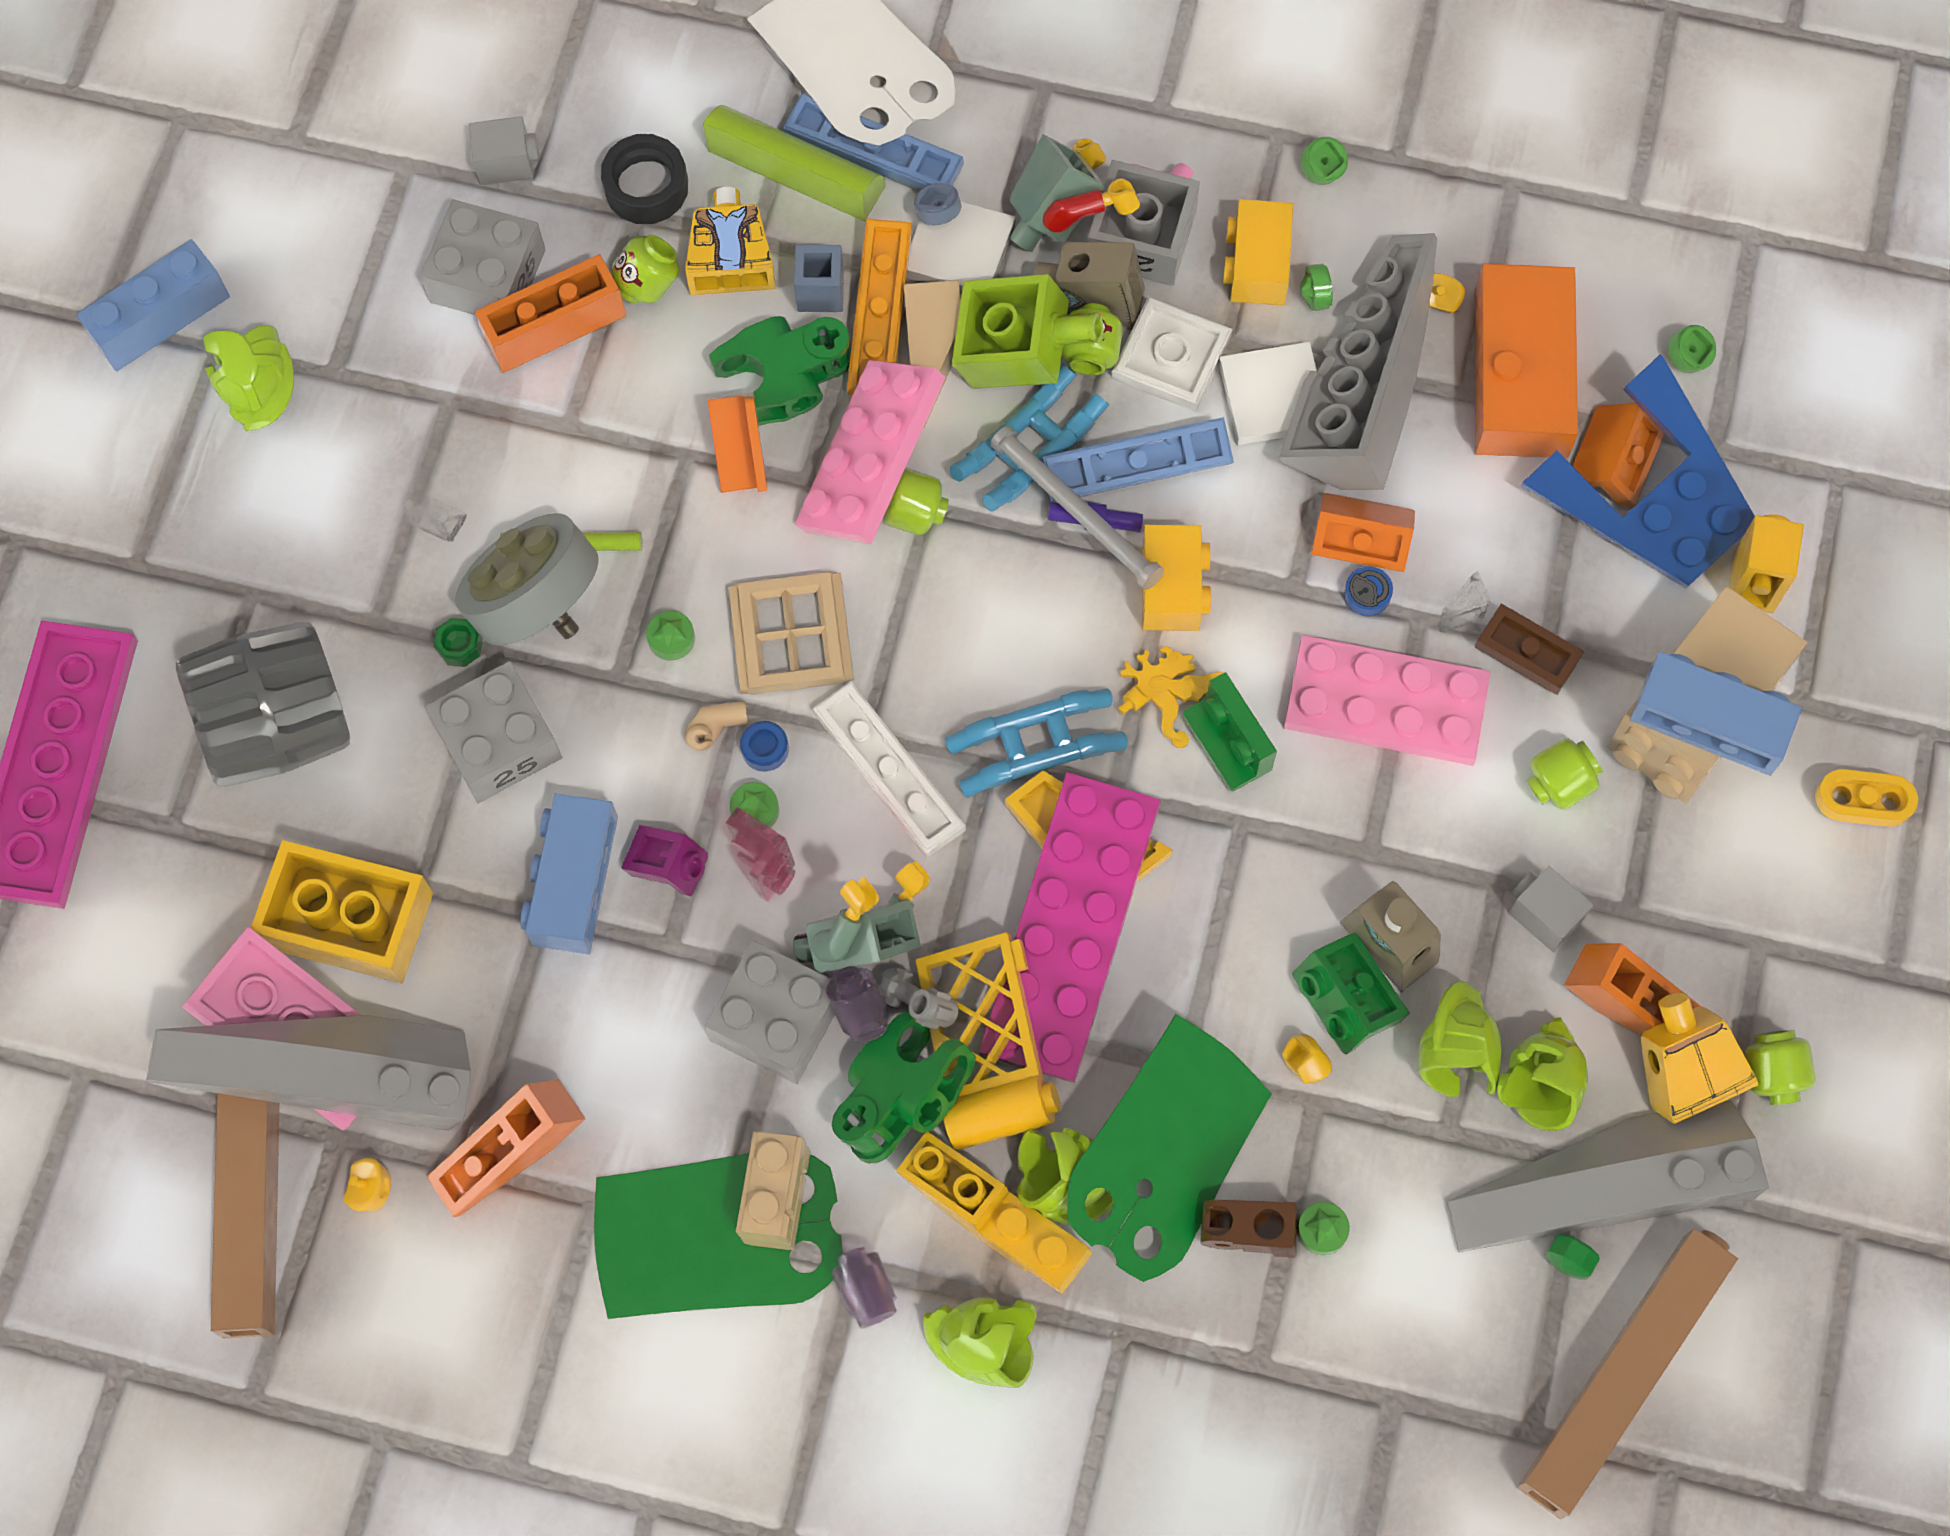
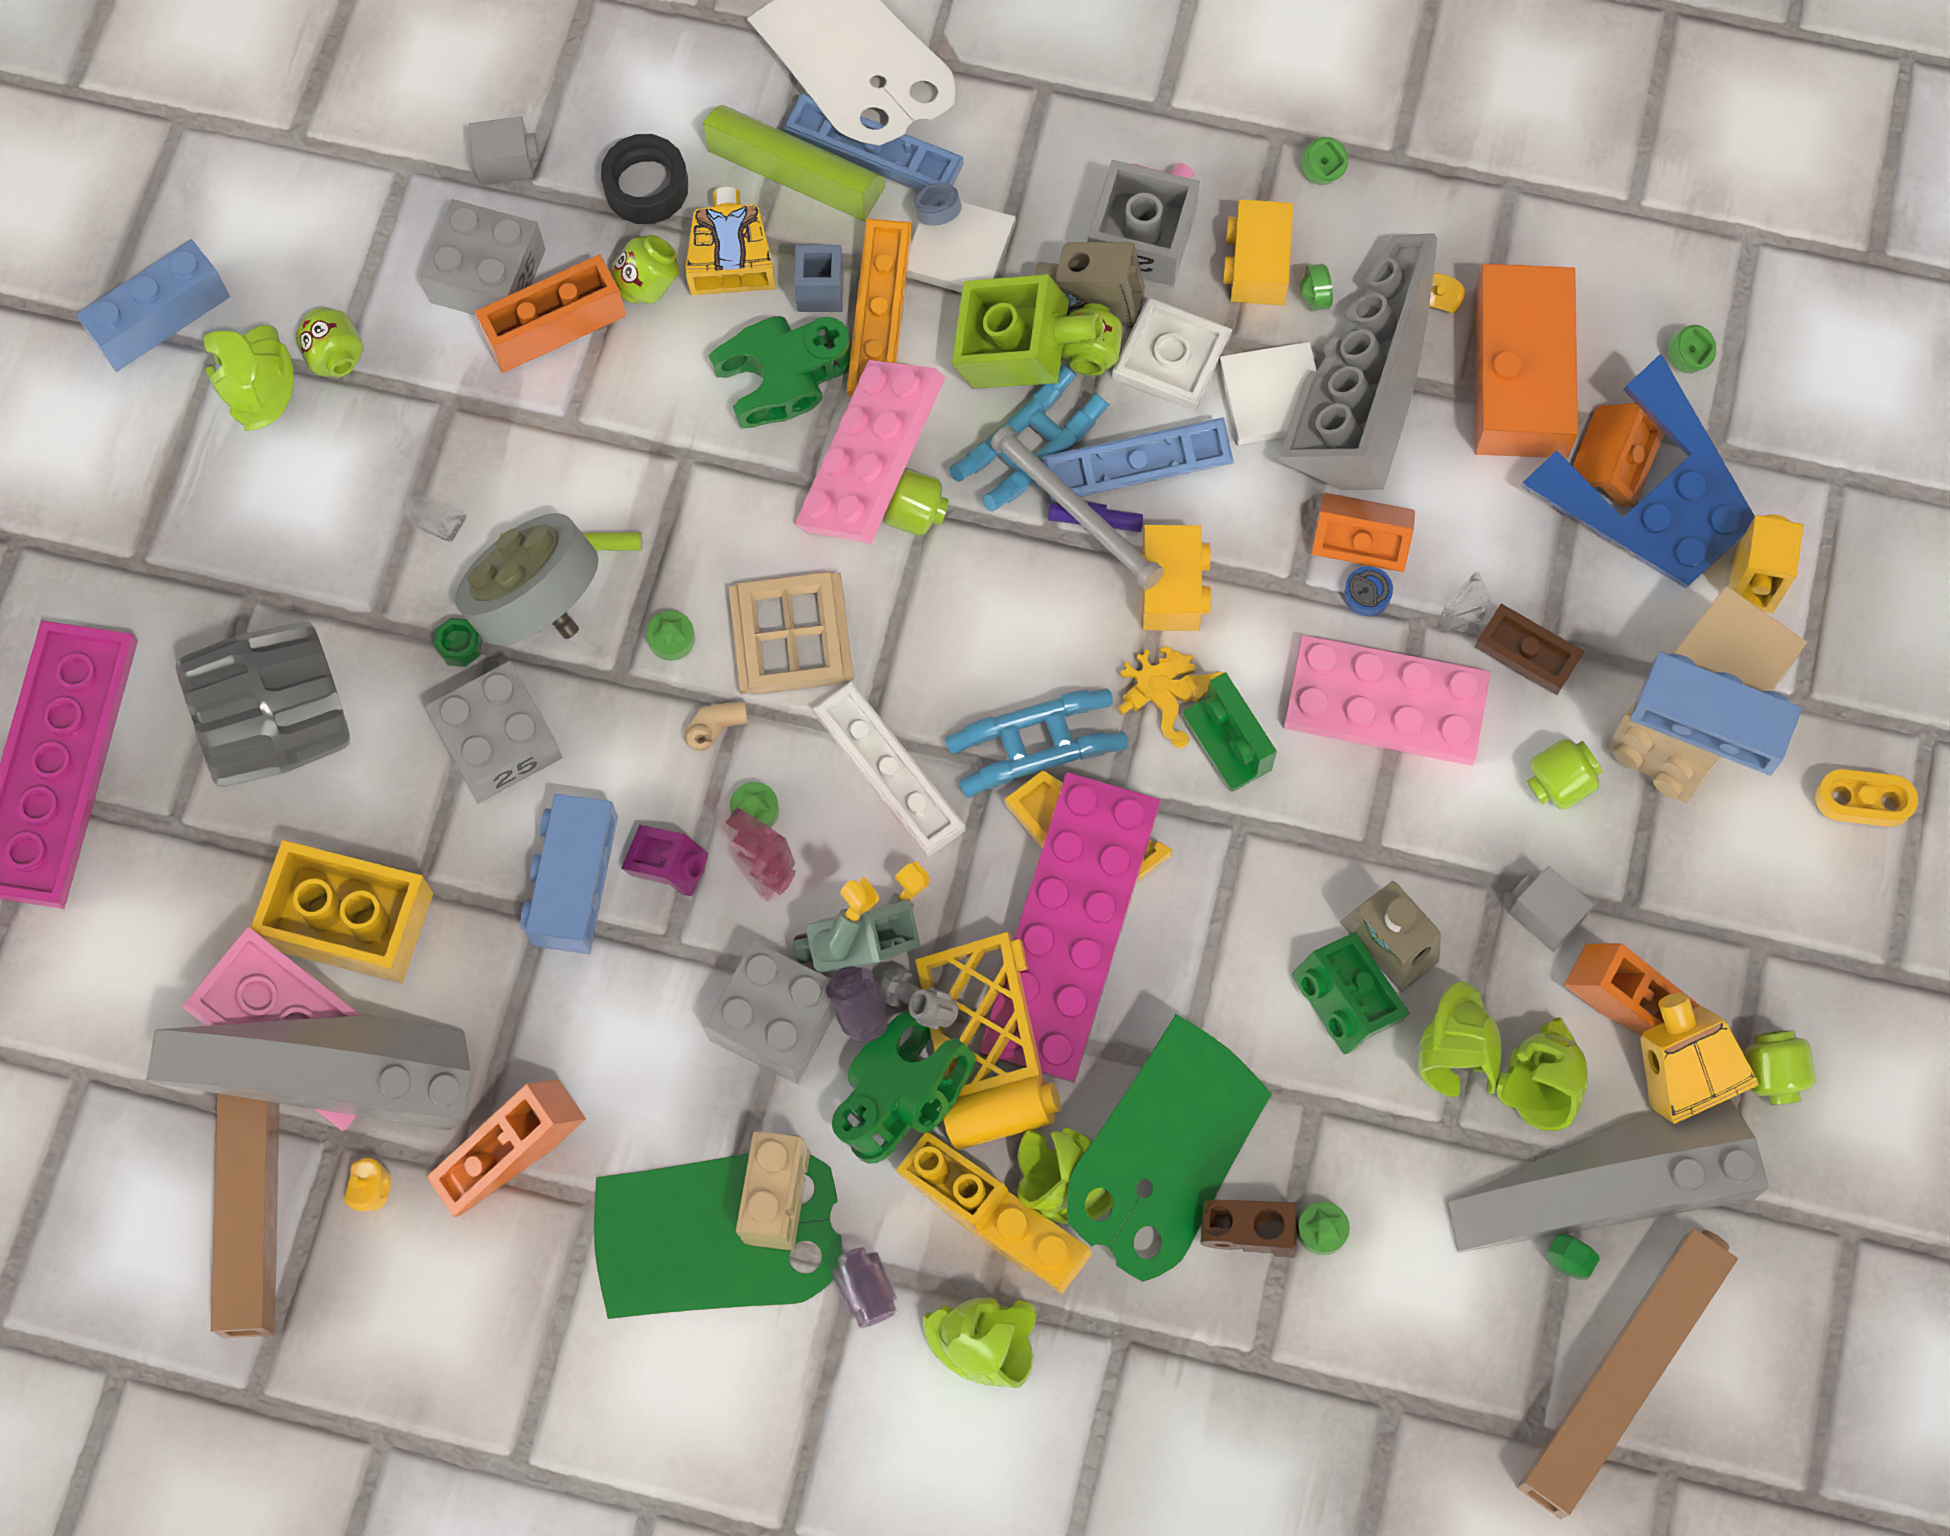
orange panel [707,392,767,493] -> none
blue tile [740,721,789,772] -> none
tan slope [904,280,961,428] -> none
sand green torso [1010,134,1140,252] -> none
yellow piece [1282,1034,1332,1084] -> none
none -> lime head [295,307,364,377]

